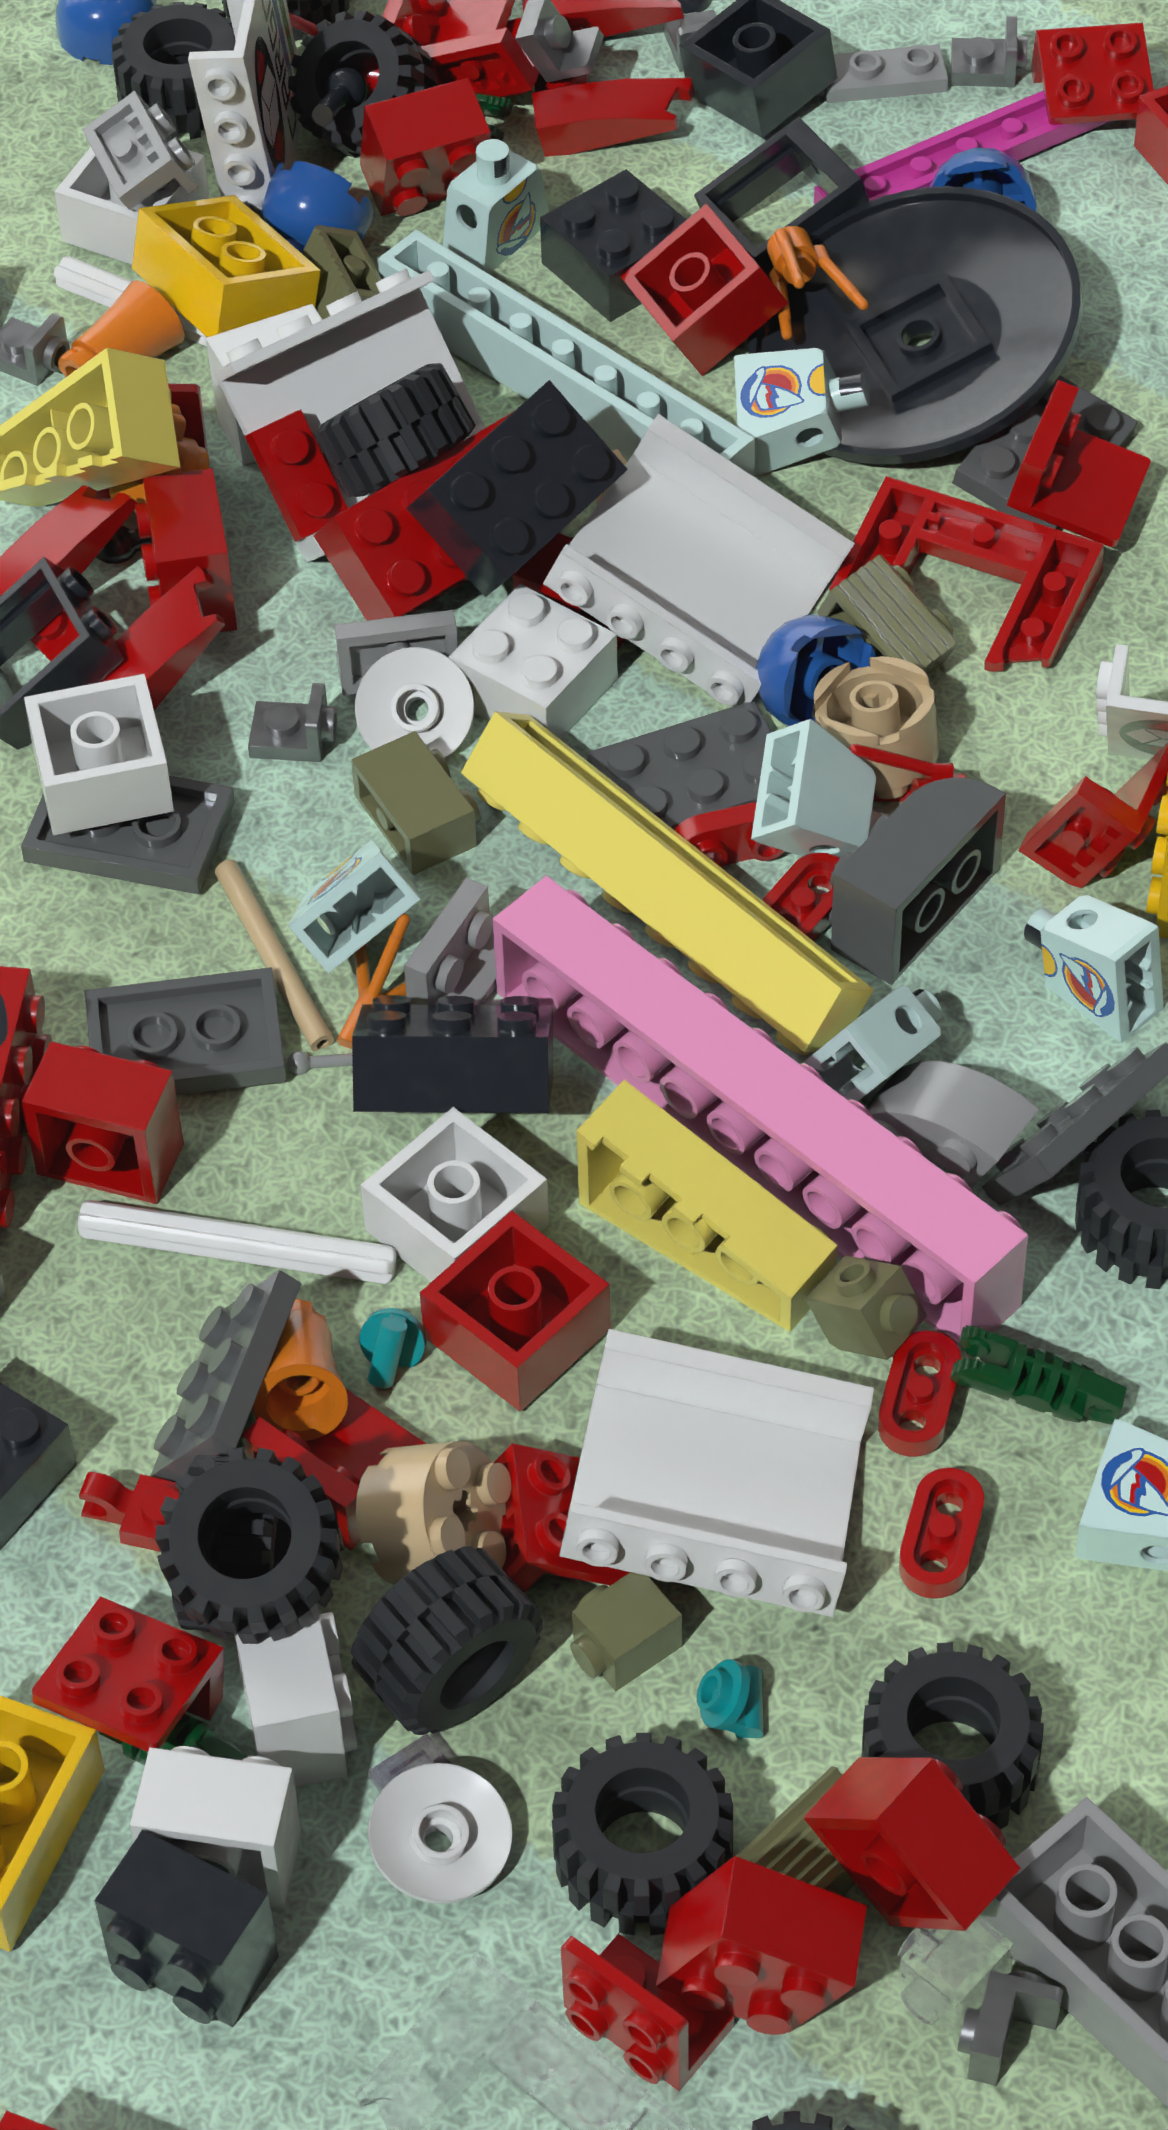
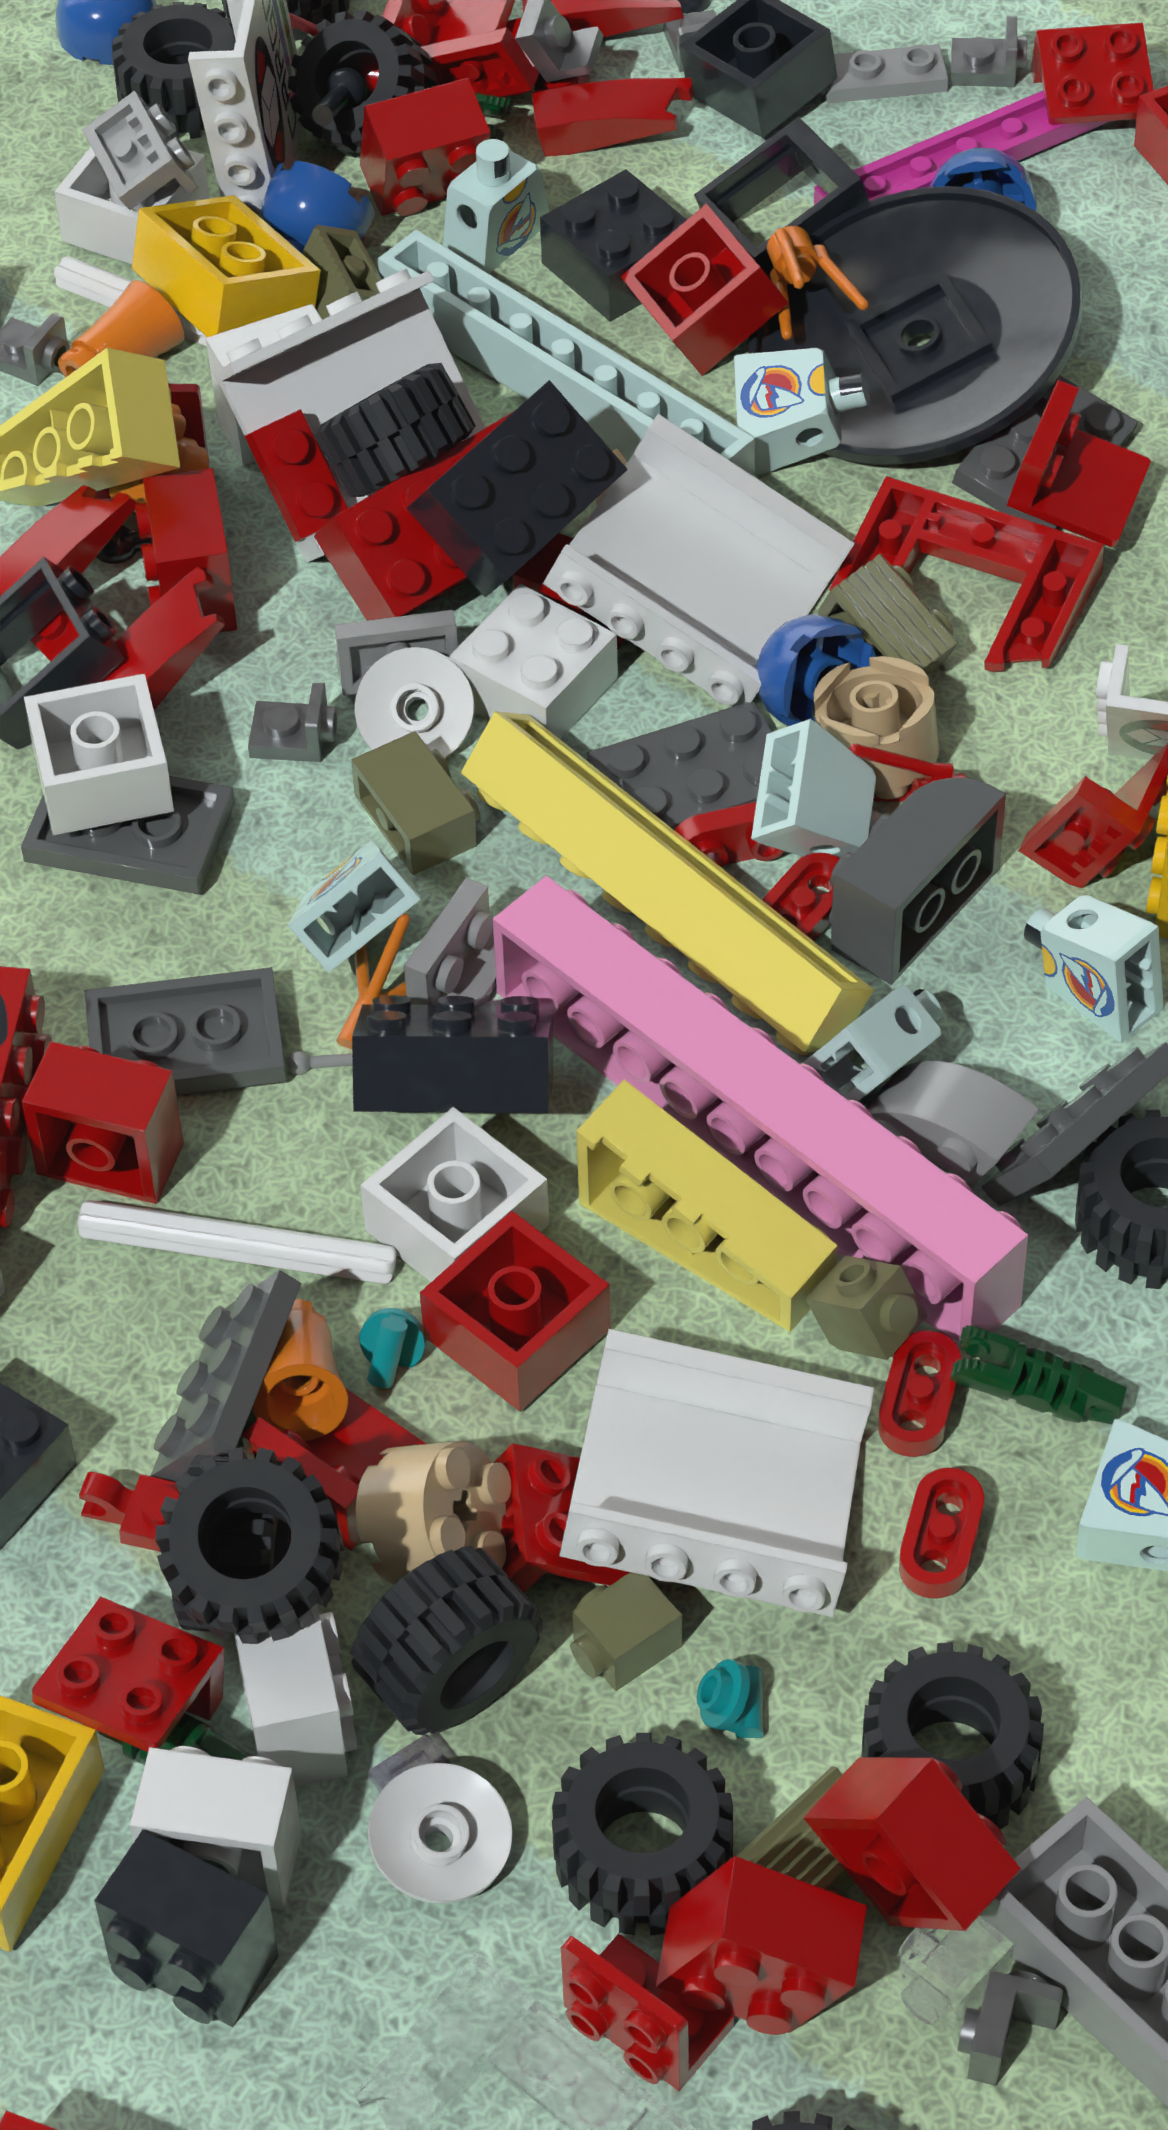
tan piece [215,860,334,1052] -> none

